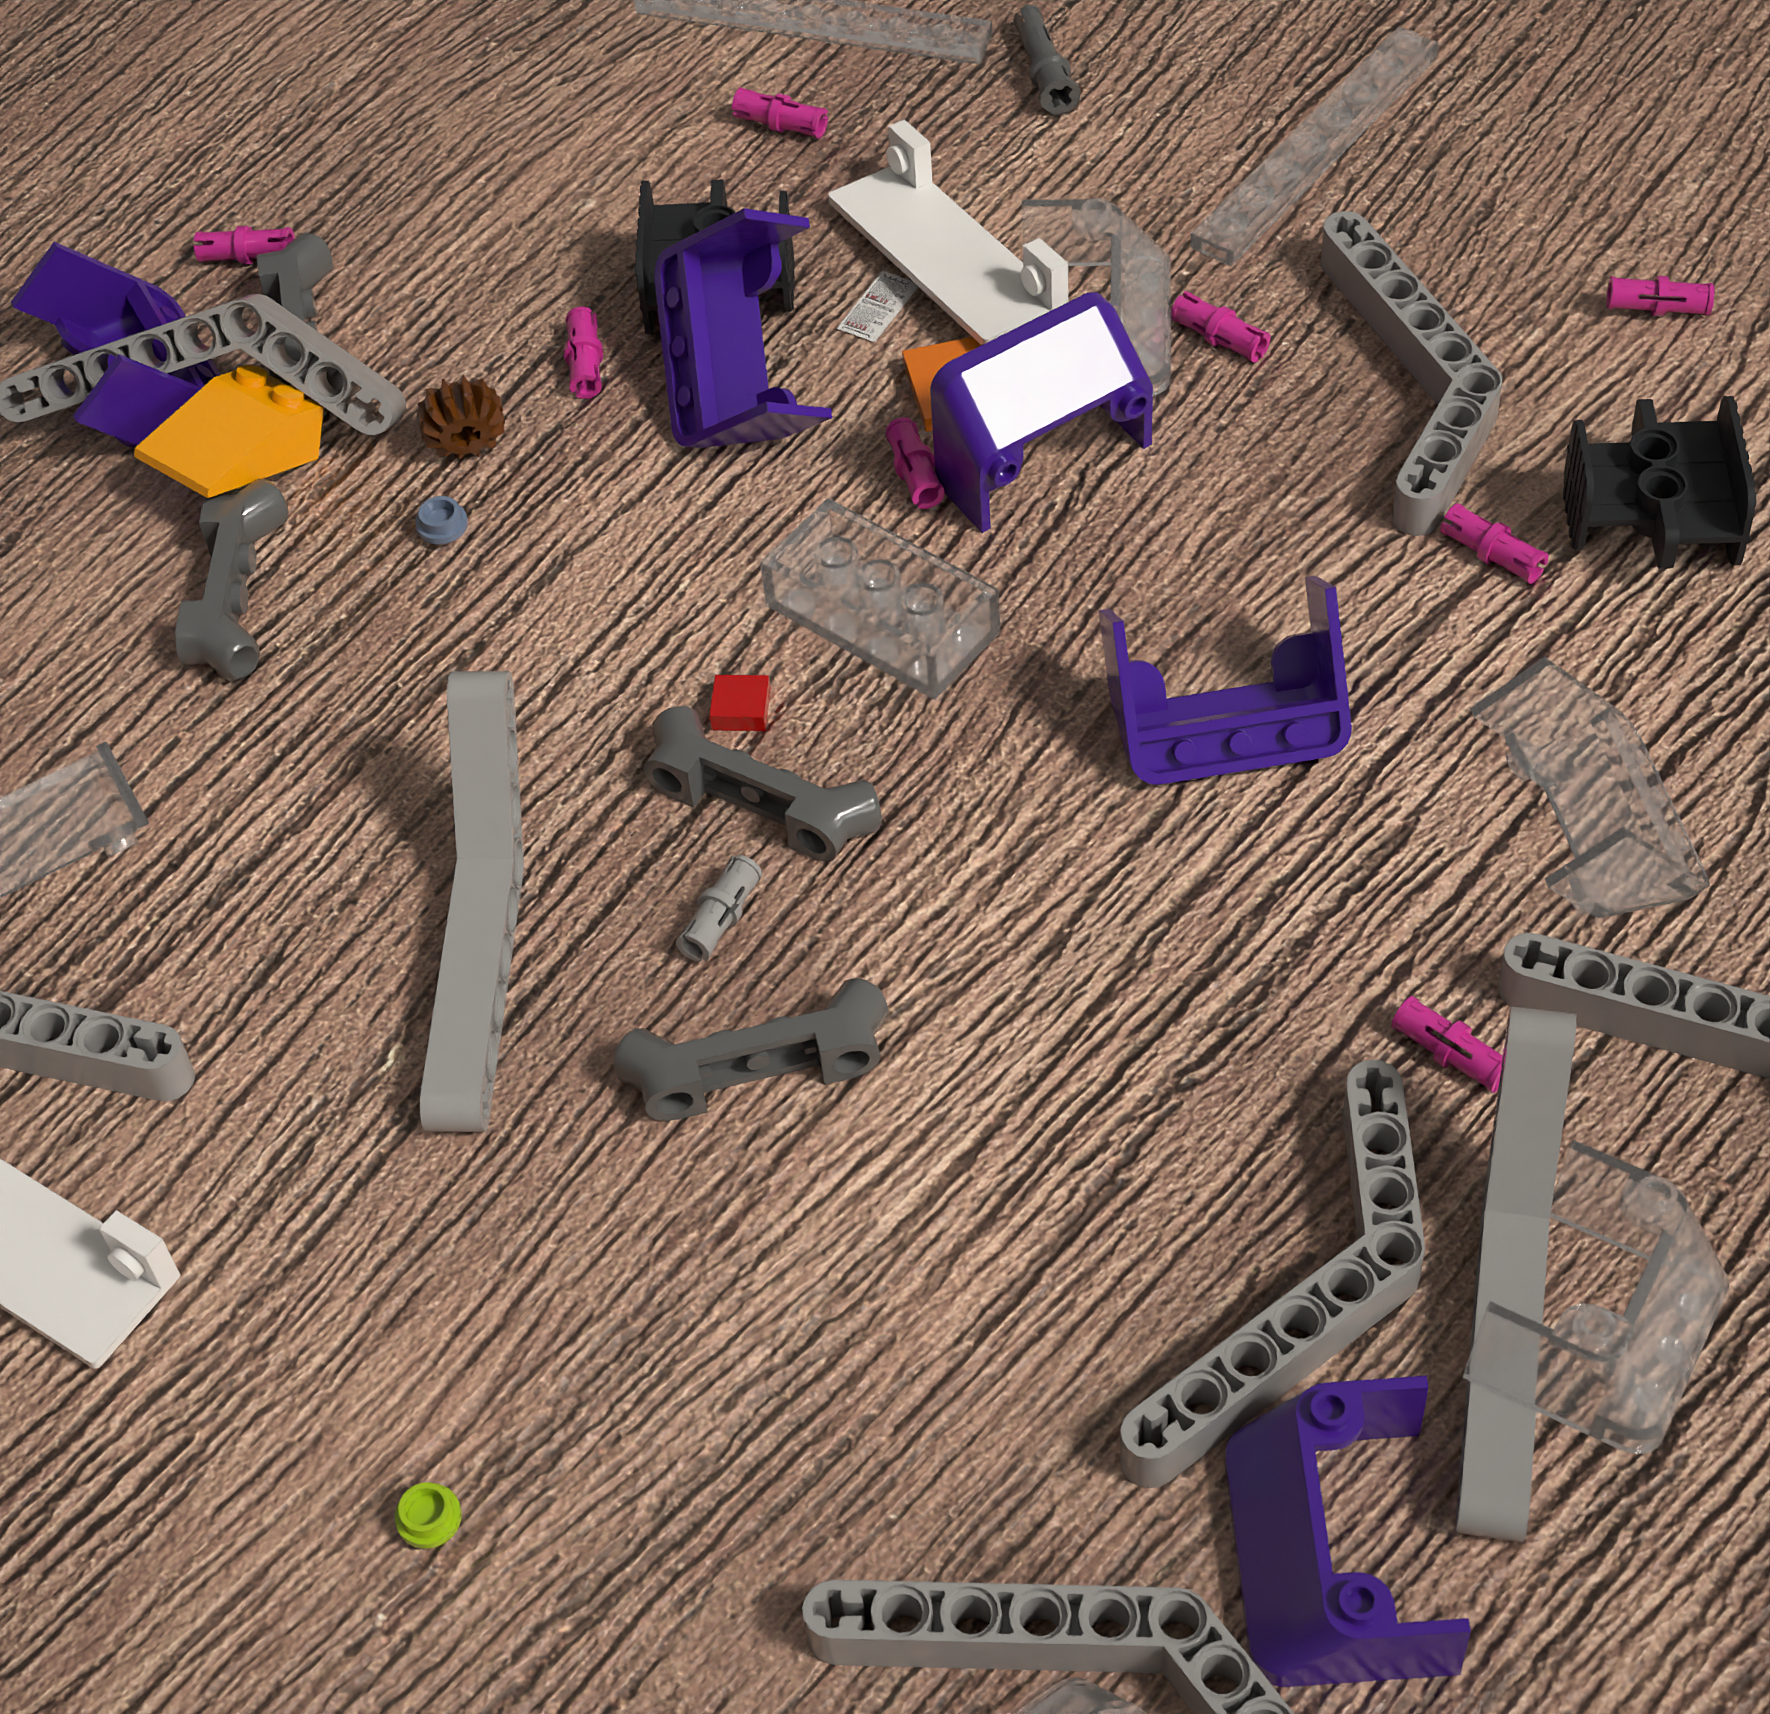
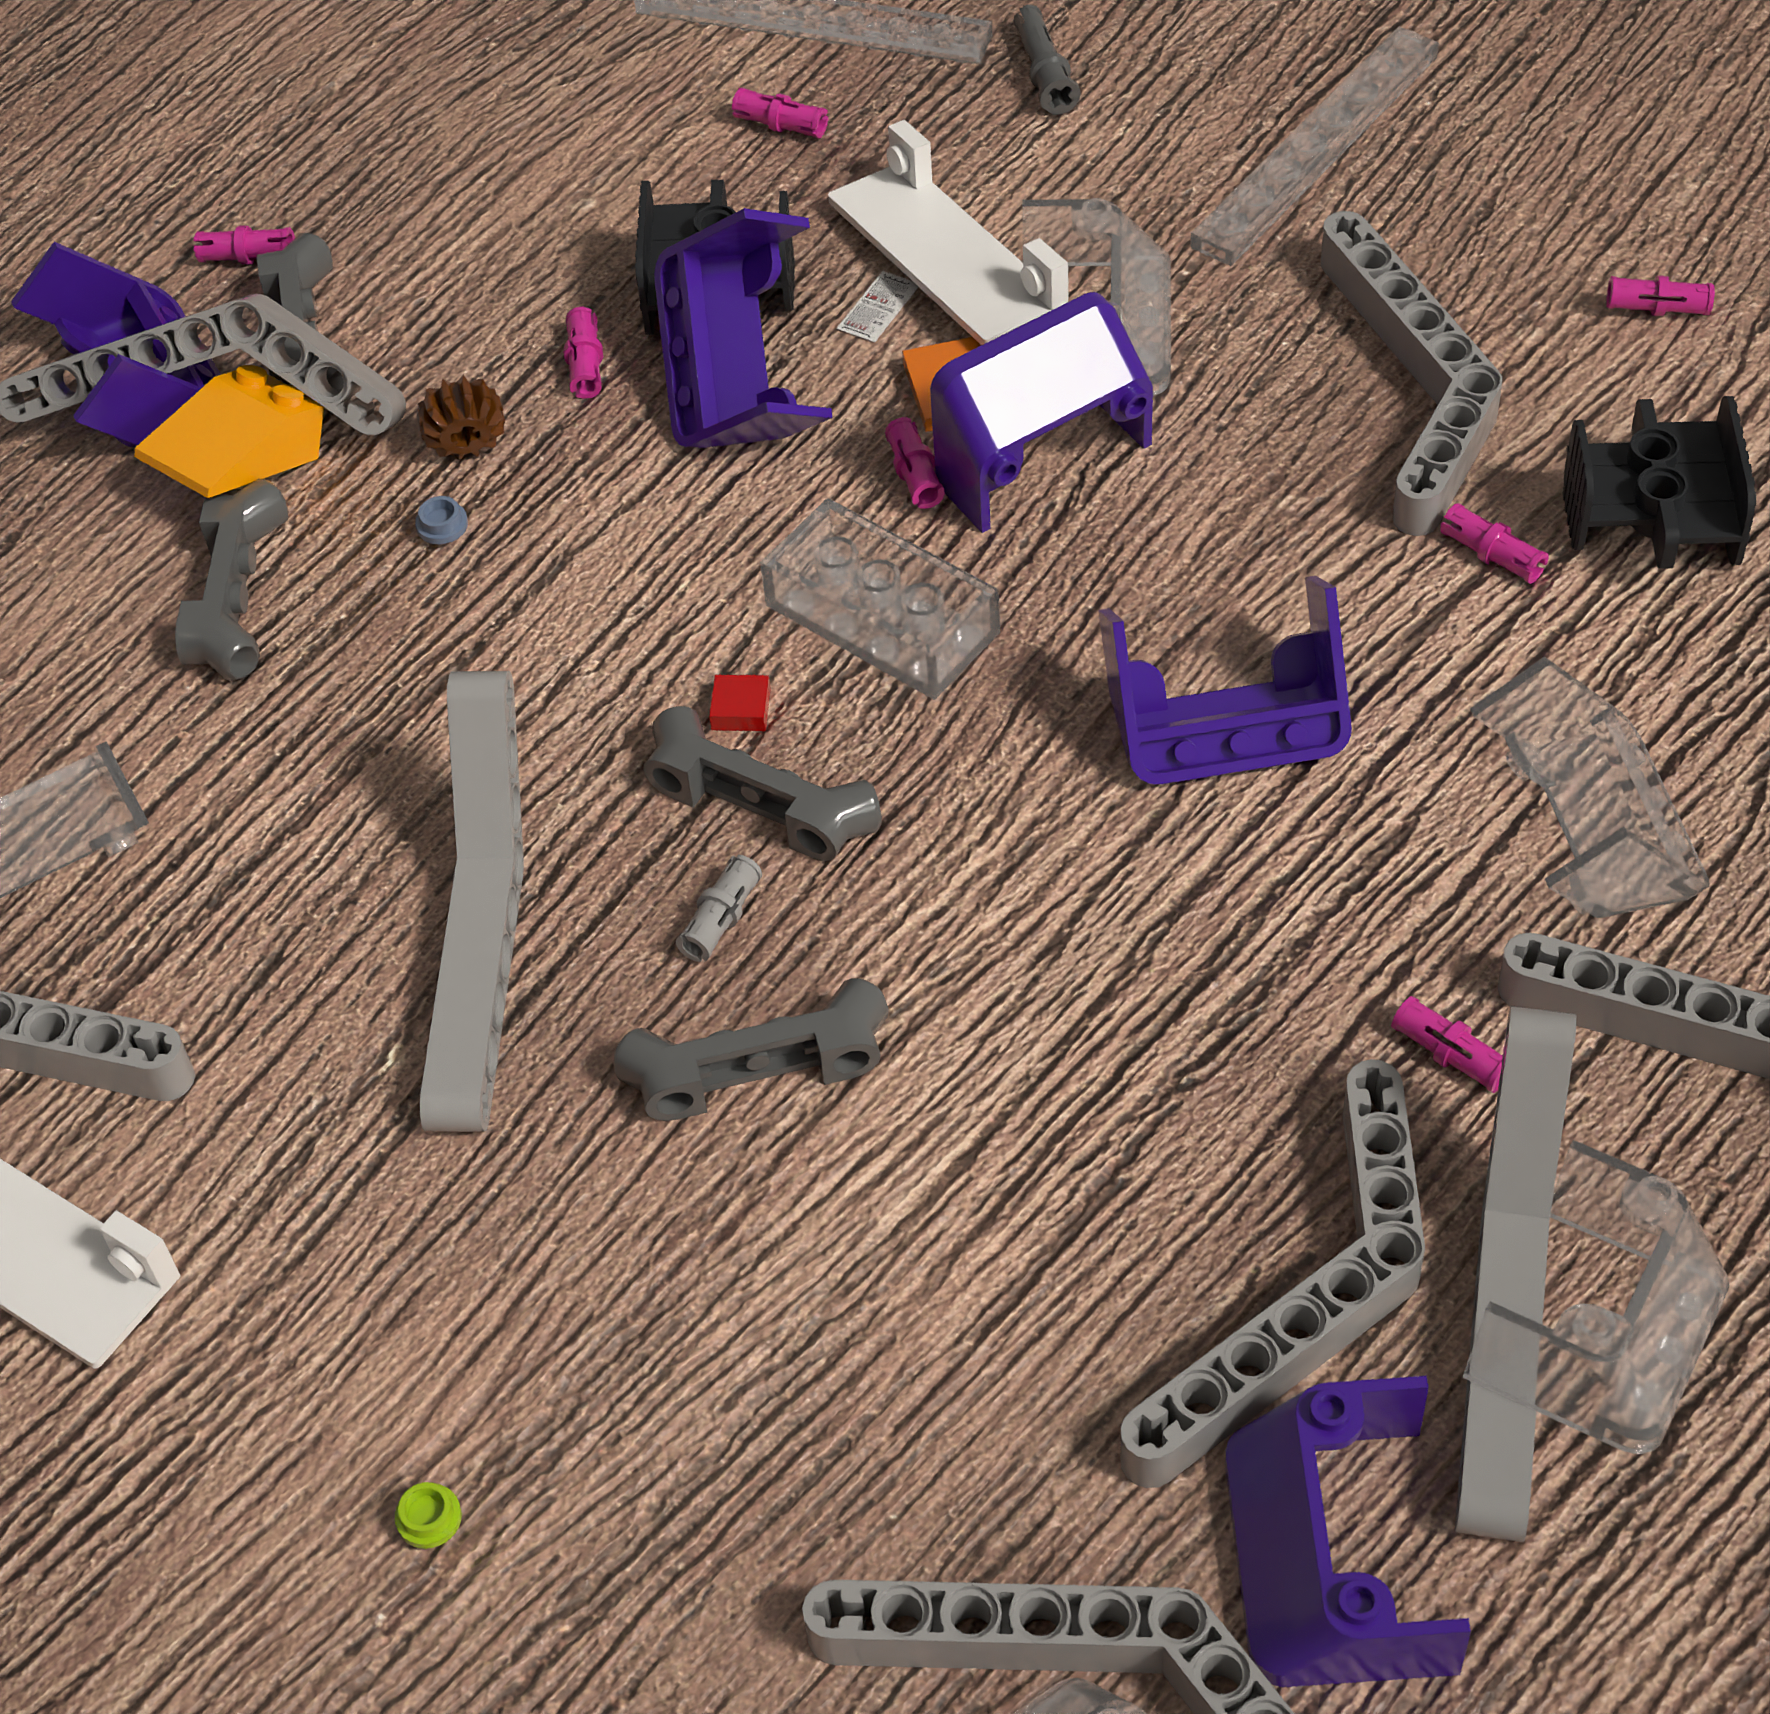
dark pink pin [1171,291,1271,363] -> none

